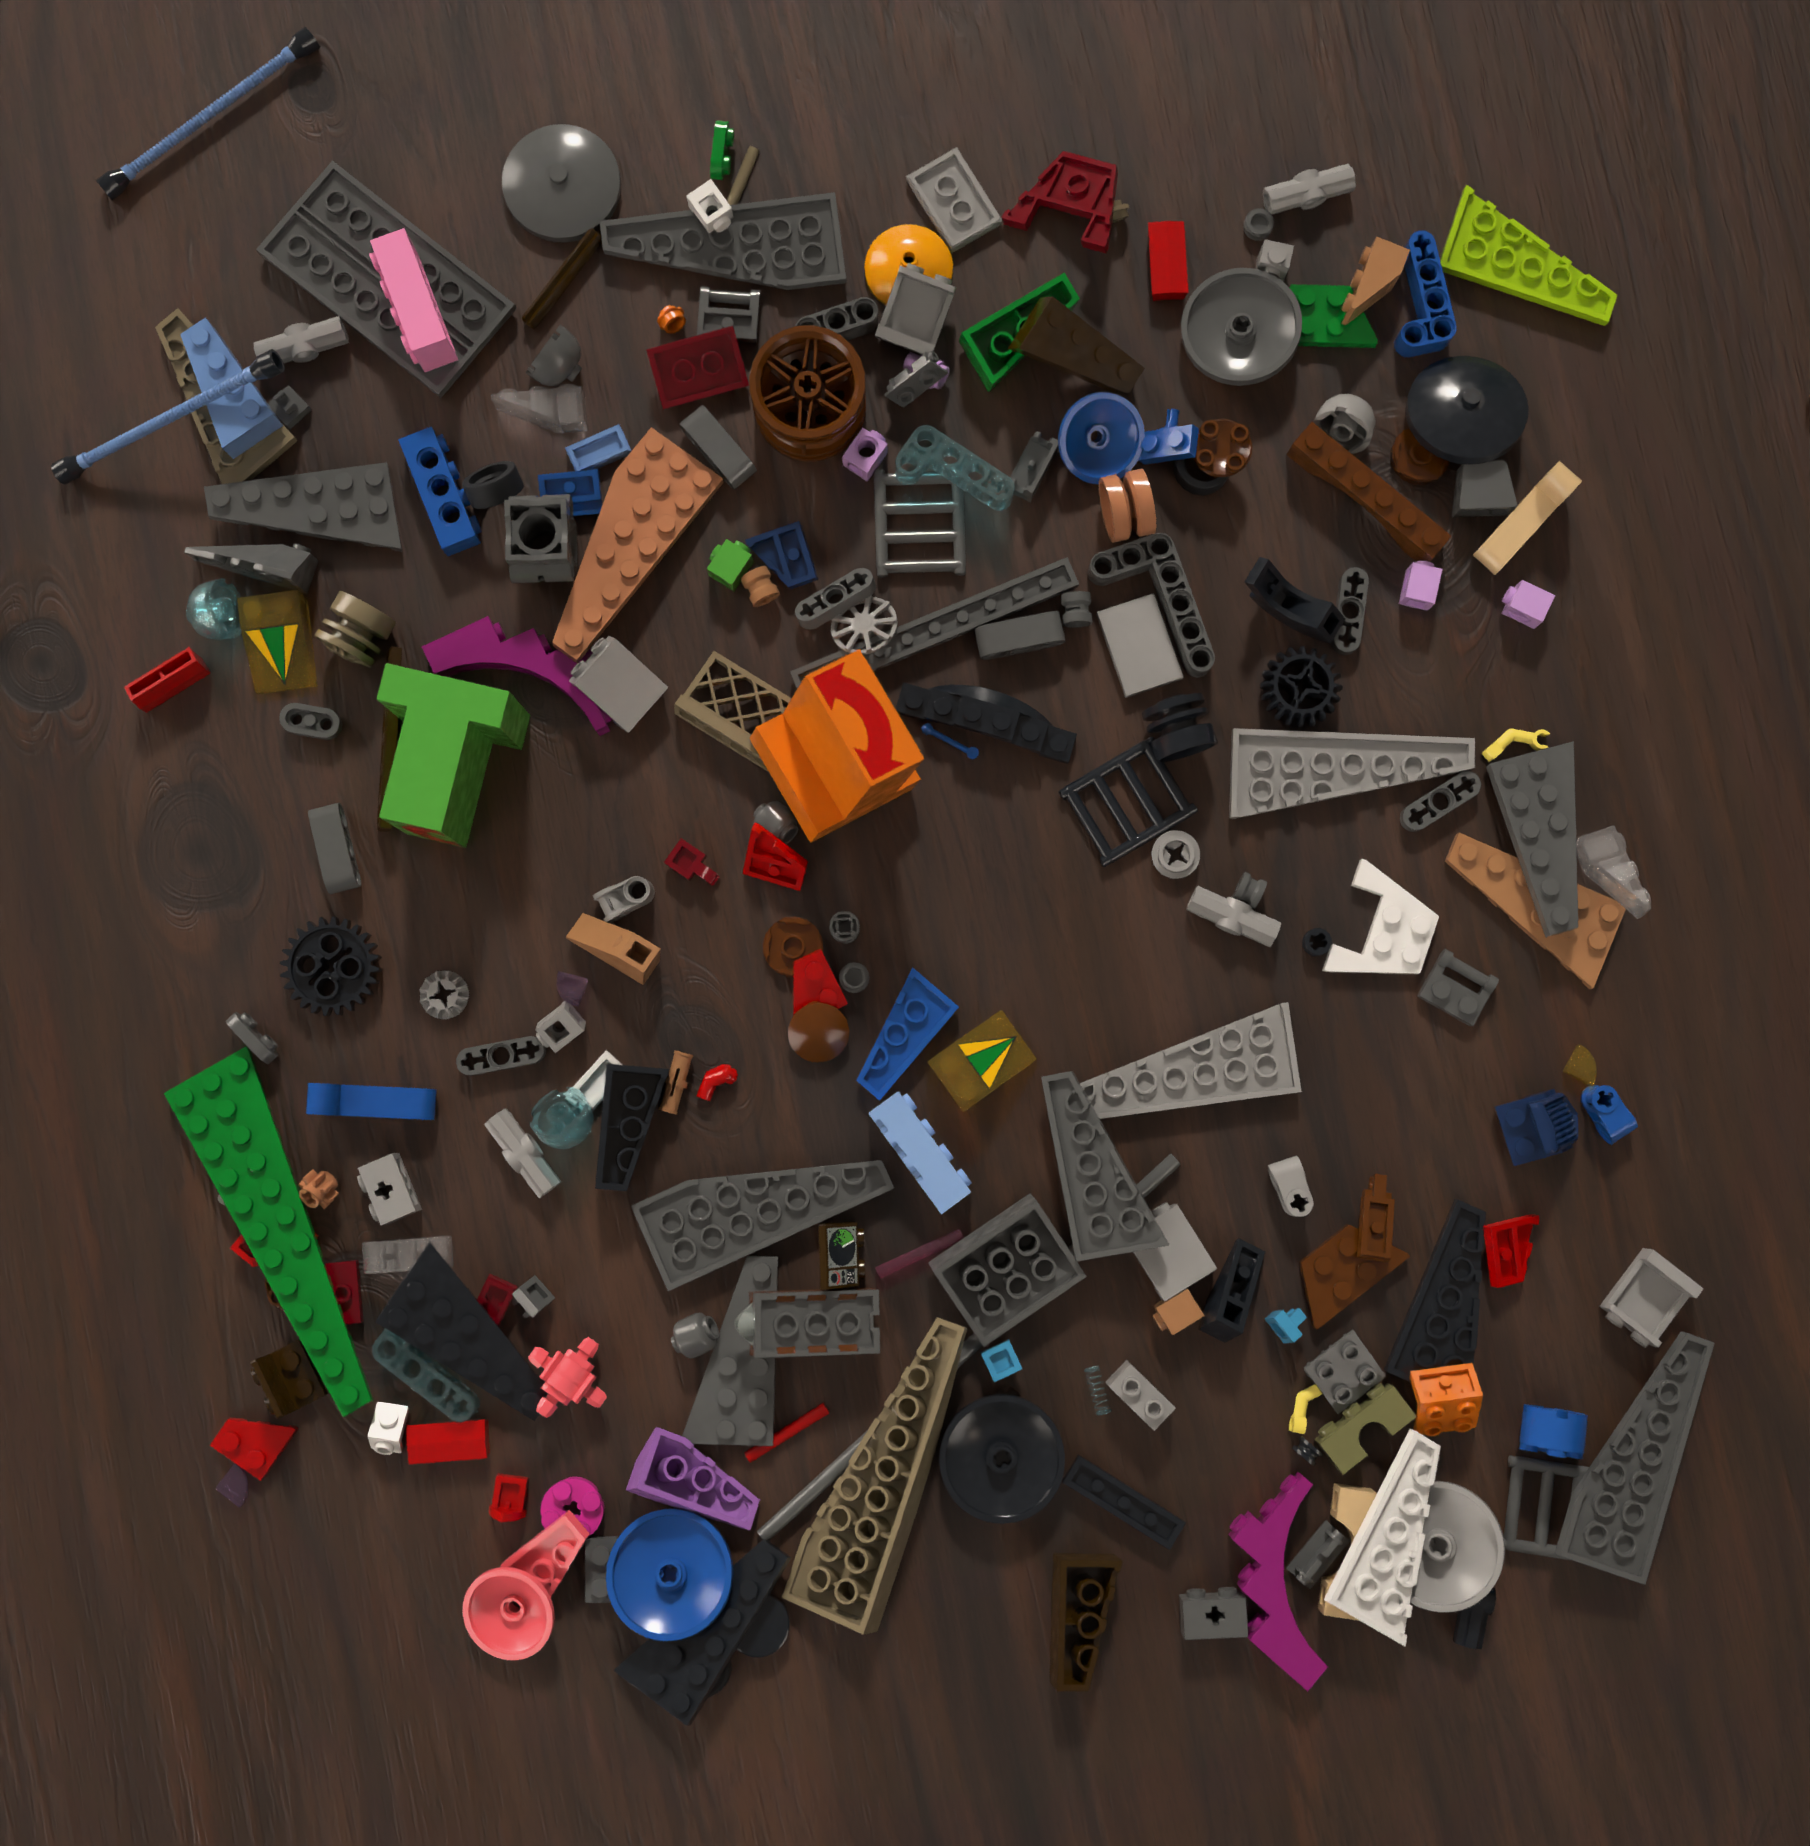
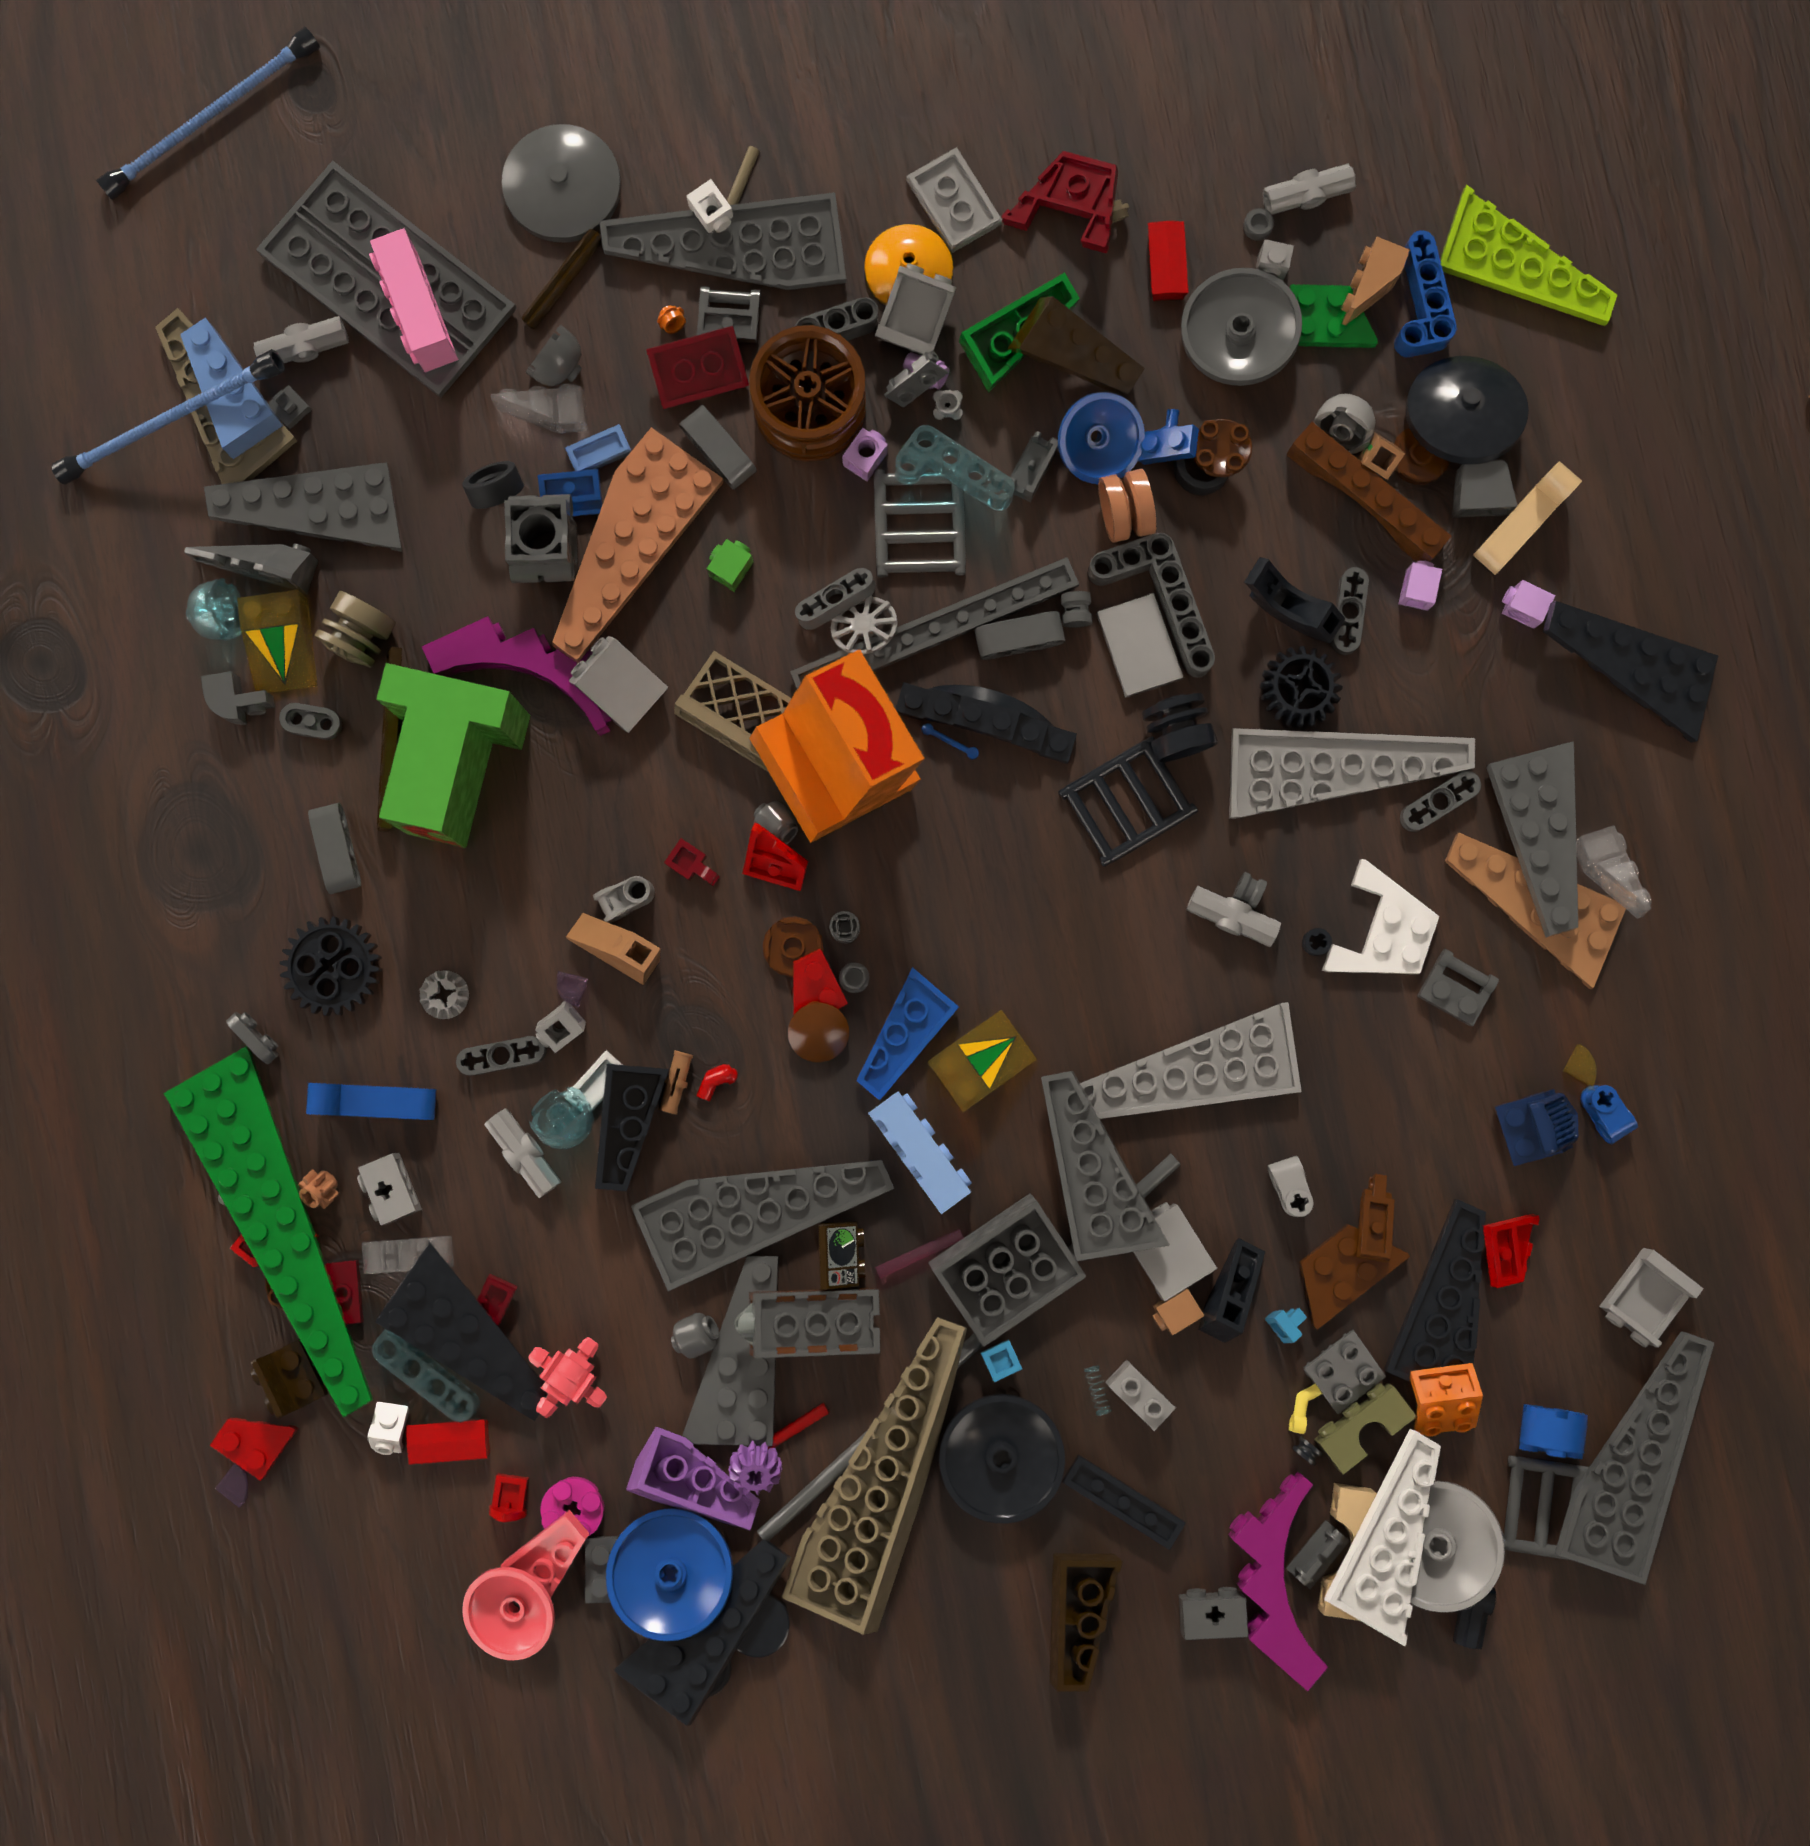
red piece [124,647,211,713] -> none
blue brick [398,426,482,556] -> none
dark grey tile [512,1275,555,1318] -> none
green plate [710,120,734,180] -> none
medium nougat wheel [740,566,780,607] -> none
dark blue wing [745,521,818,589] -> none
light grey gear [1151,830,1200,879] -> none
light yellow arm [1481,729,1550,762] -> none
none -> dark grey brick [201,671,275,725]
none -> medium lavender gear [729,1440,782,1496]
none -> light grey plate [933,390,963,420]
none -> medium nougat brick [1358,433,1405,480]
none -> black wing [1543,601,1718,743]

